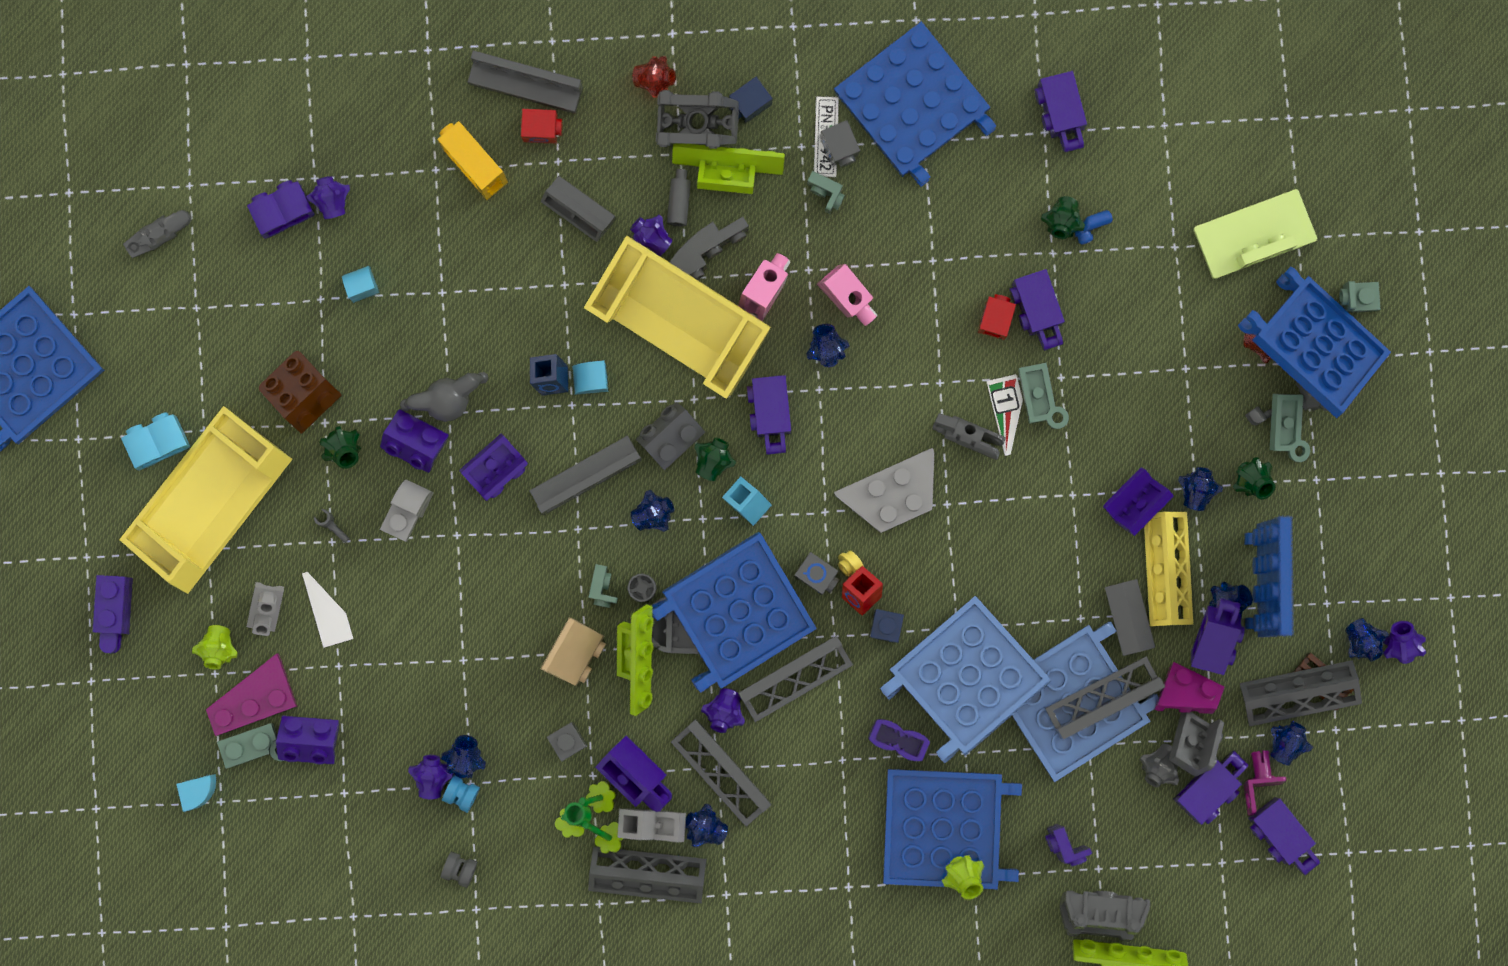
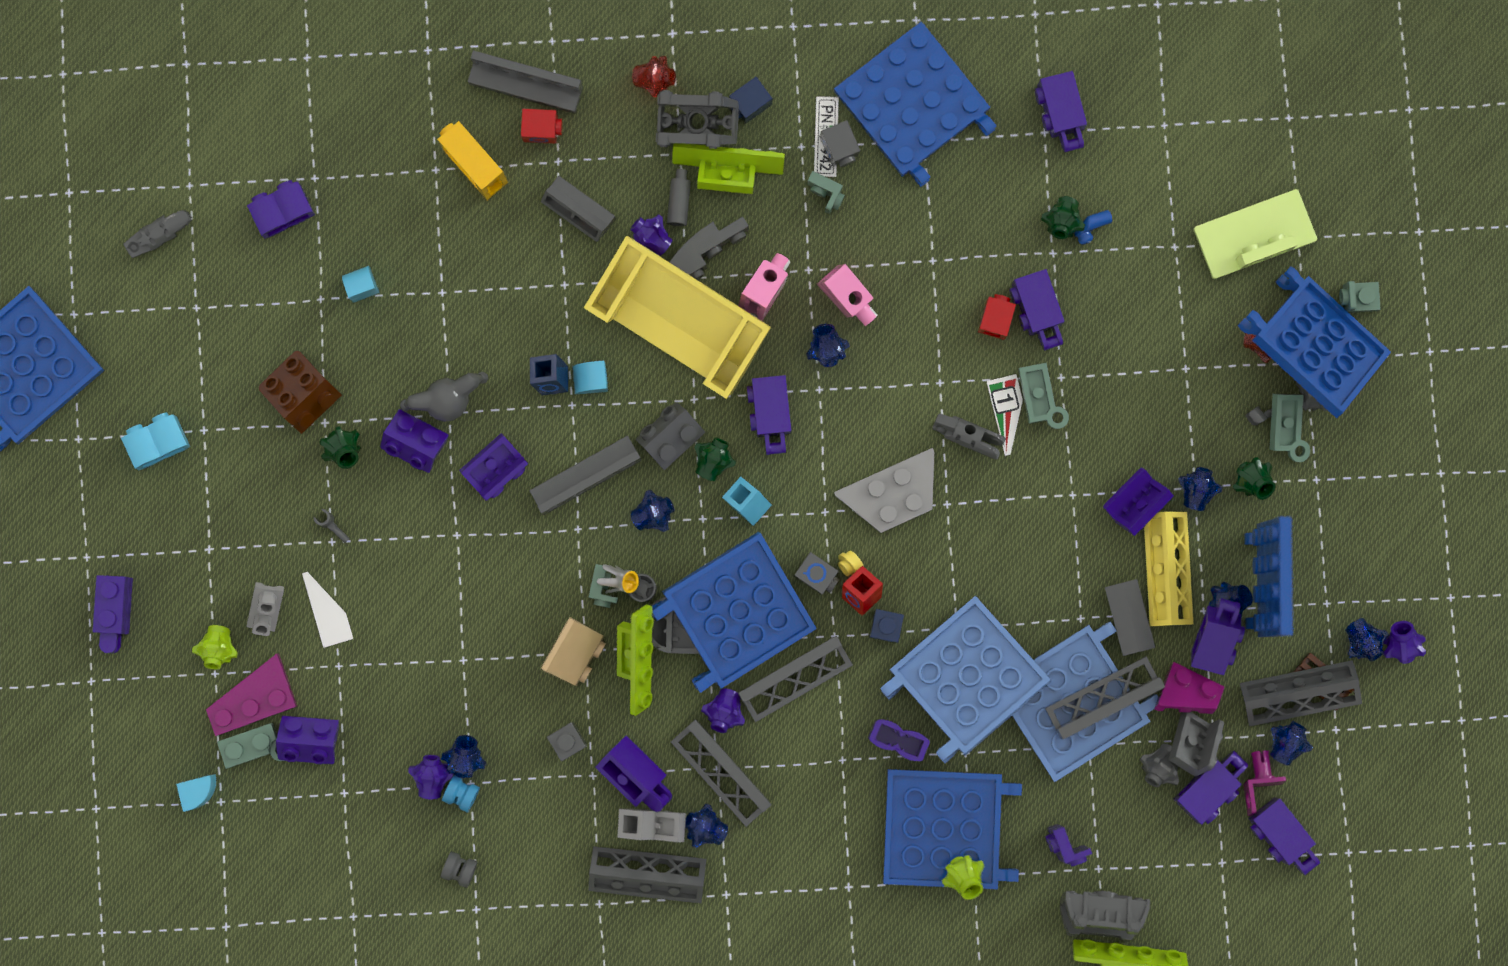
light yellow slope [119,406,292,594] -> none
dark purple rock [306,176,350,219] -> none
light grey brick [380,480,434,542] -> none
lime plant [555,781,624,854] -> none
none -> flat silver piece [597,564,639,593]

